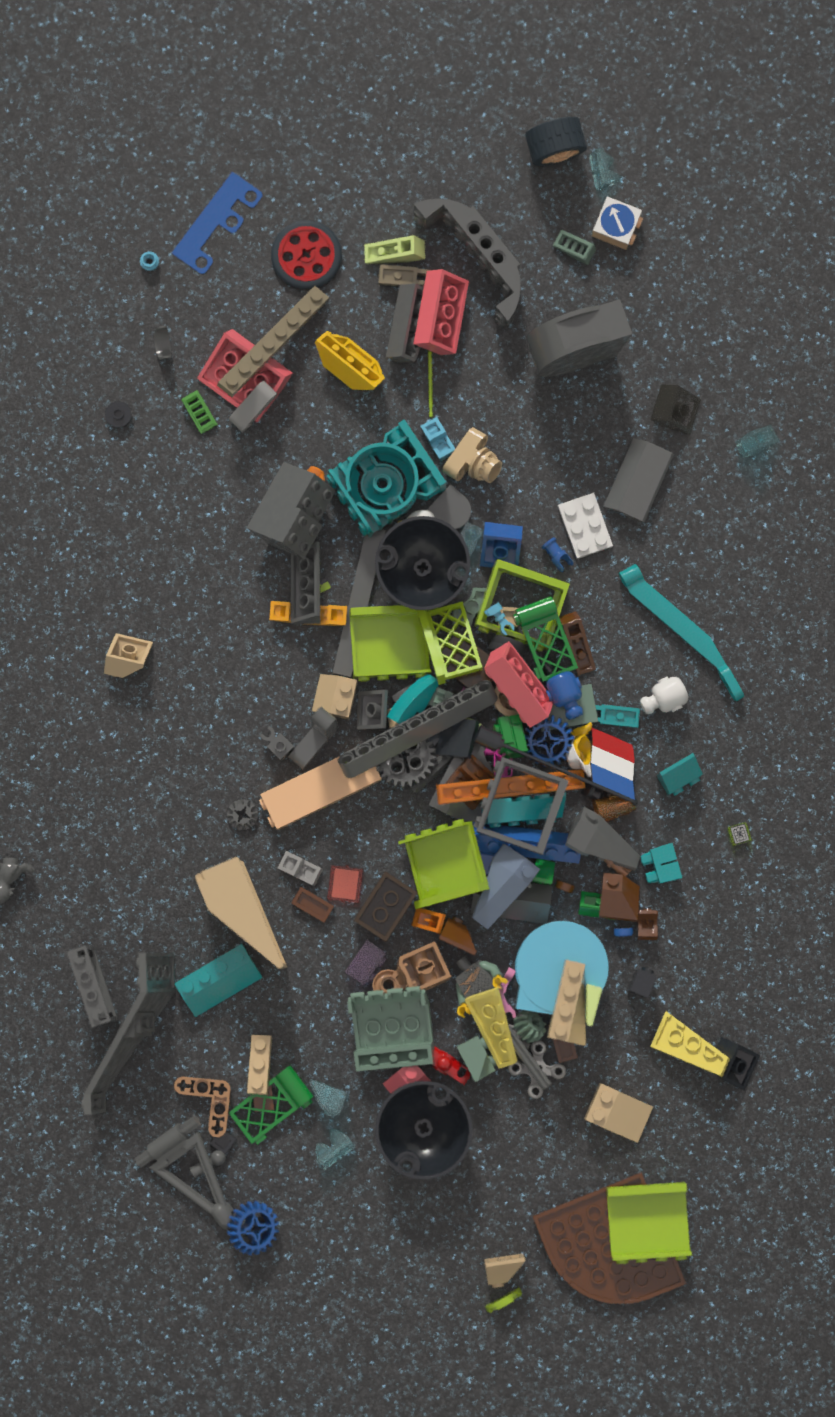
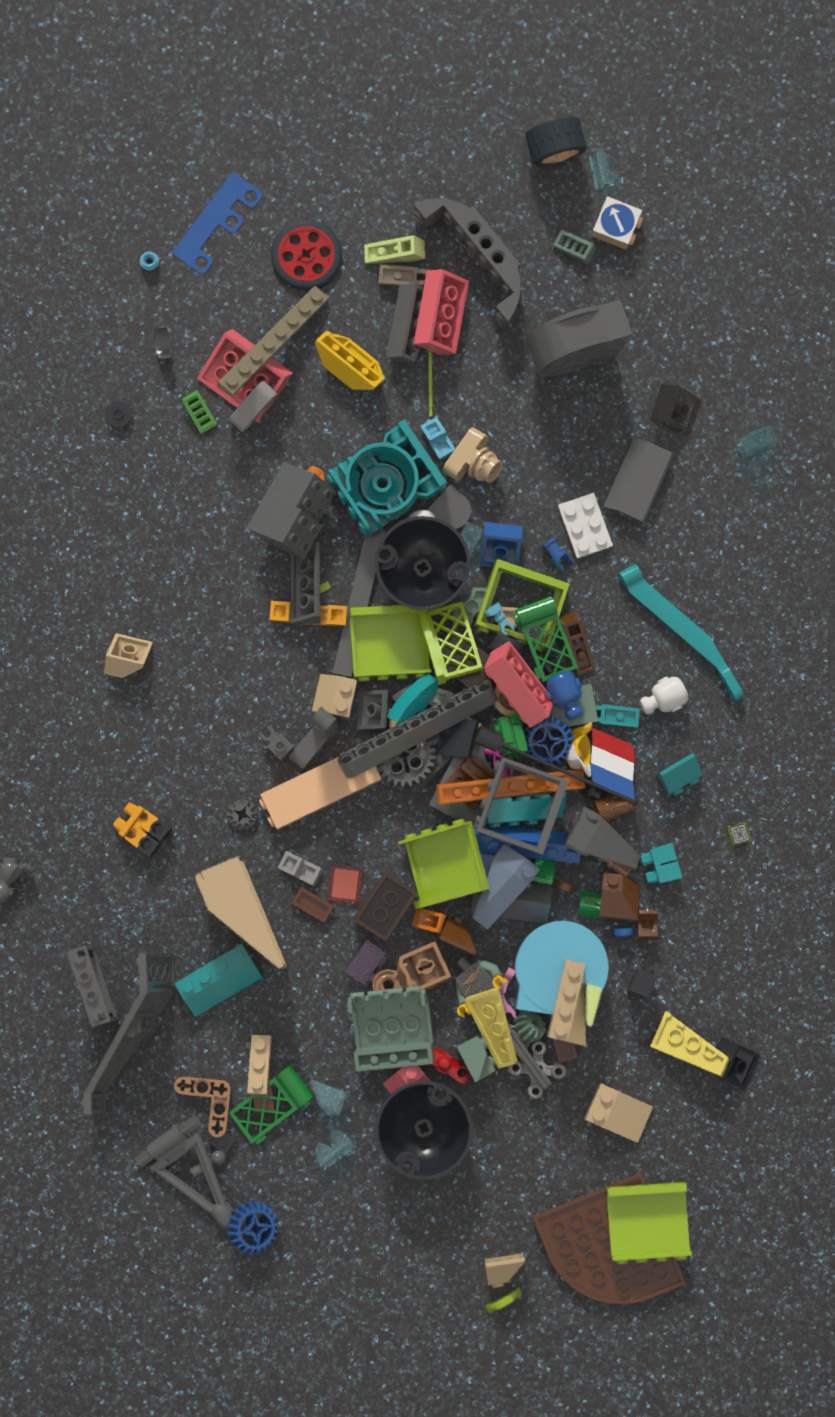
none -> light orange hips [113,802,173,858]

